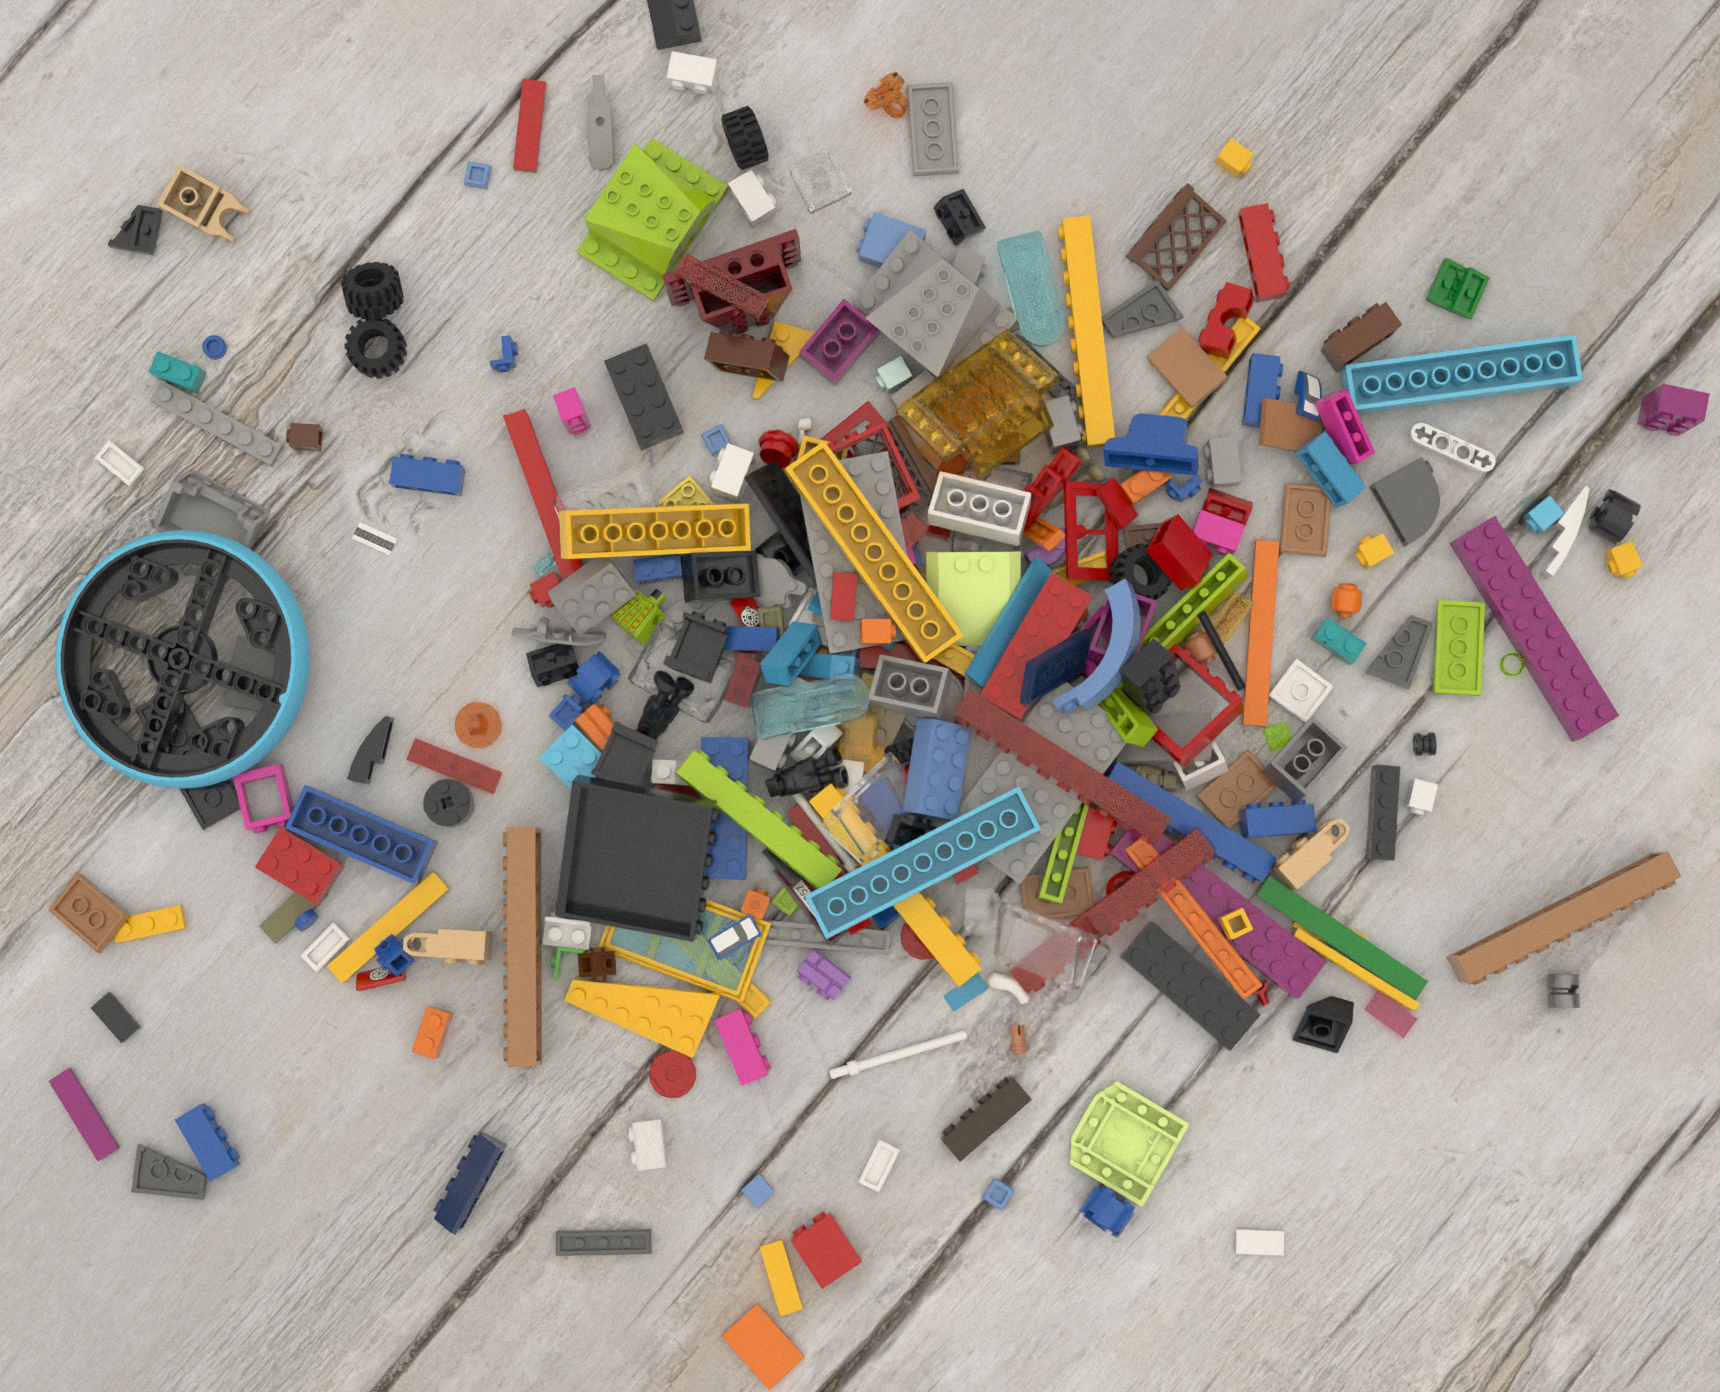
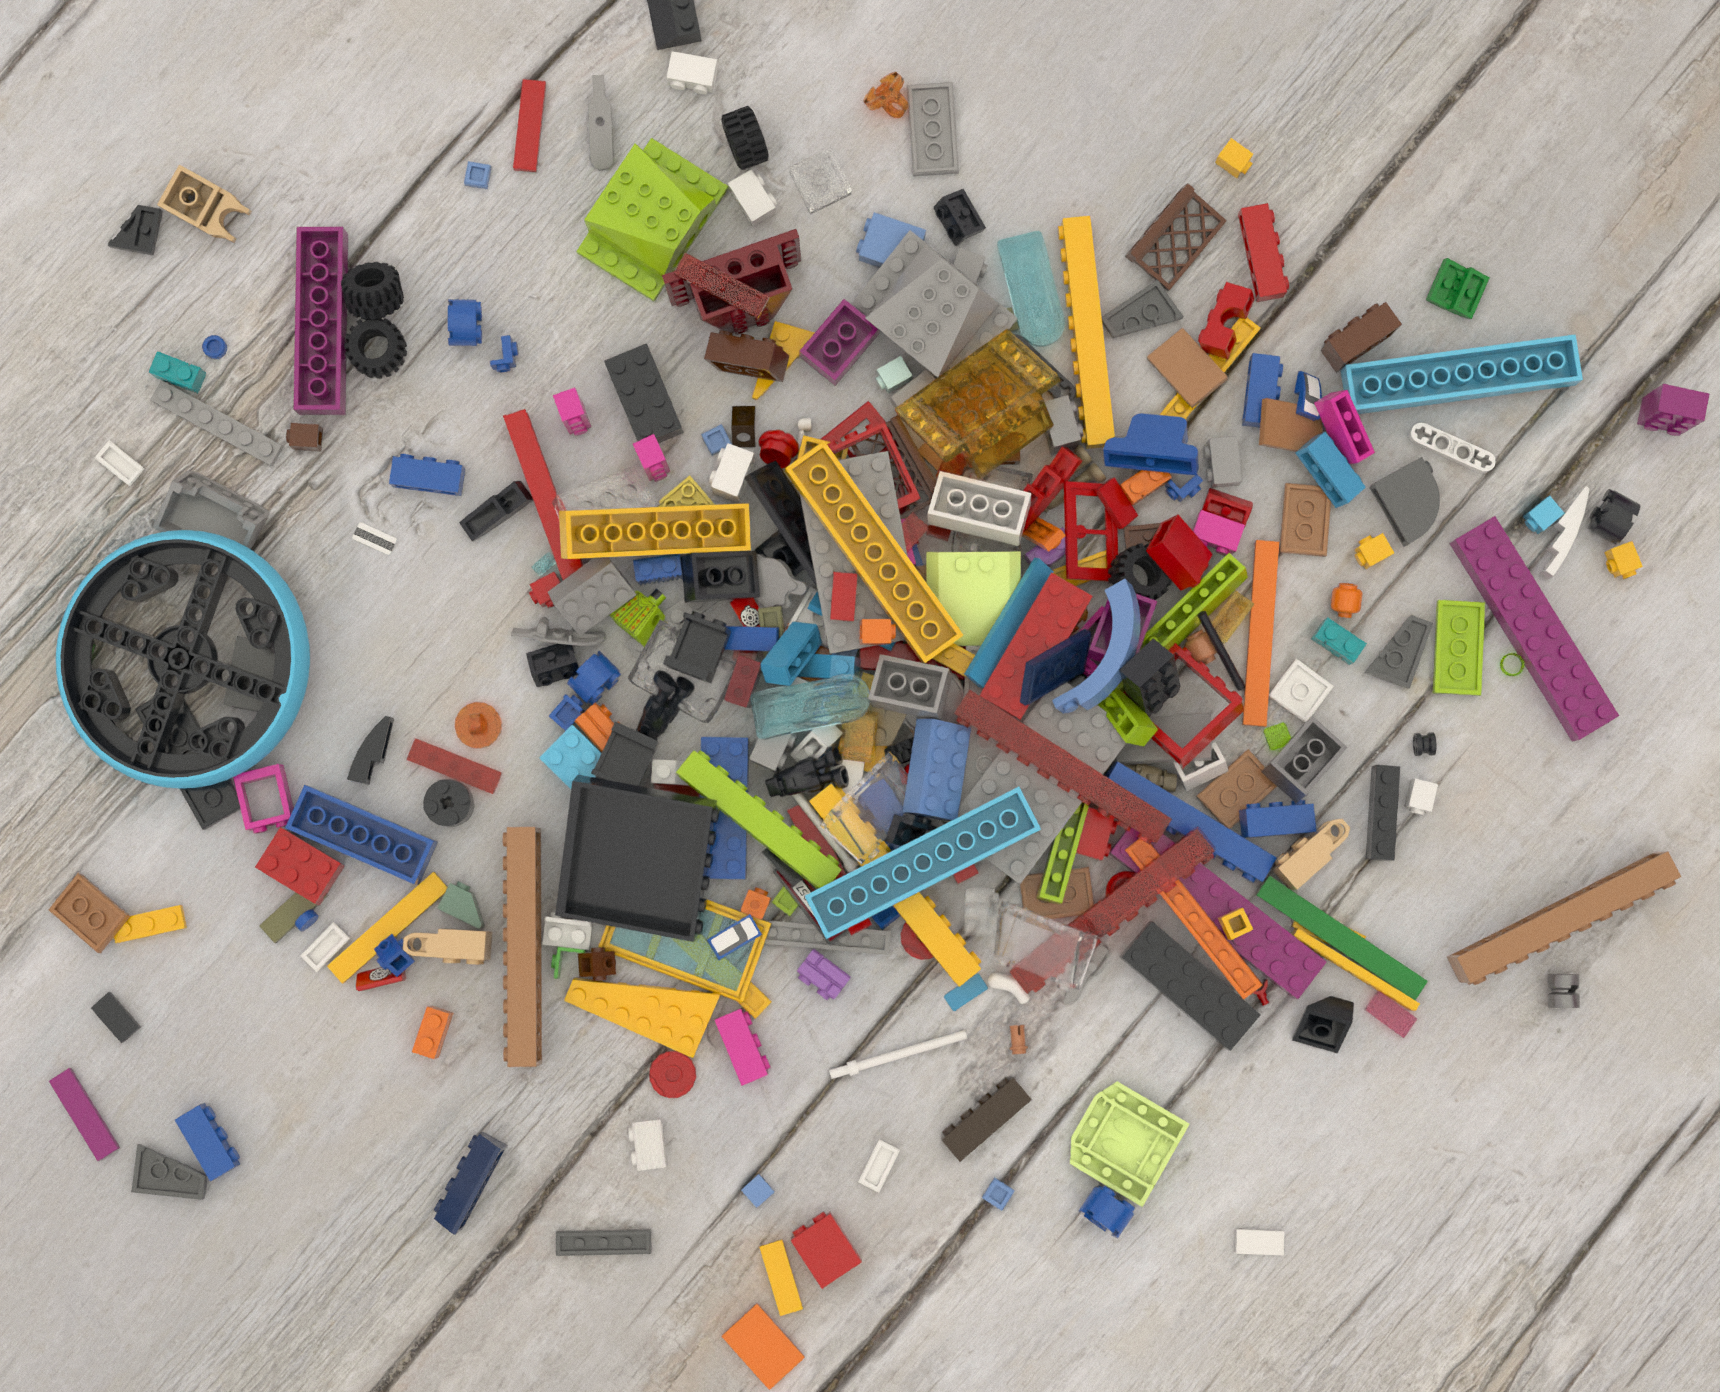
none -> magenta brick [293,227,348,415]
none -> sand green slope [437,881,485,929]
none -> blue brick [448,299,482,346]
none -> black slope [459,481,533,541]
none -> dark pink brick [633,434,671,482]
none -> dark brown bracket [731,406,756,447]

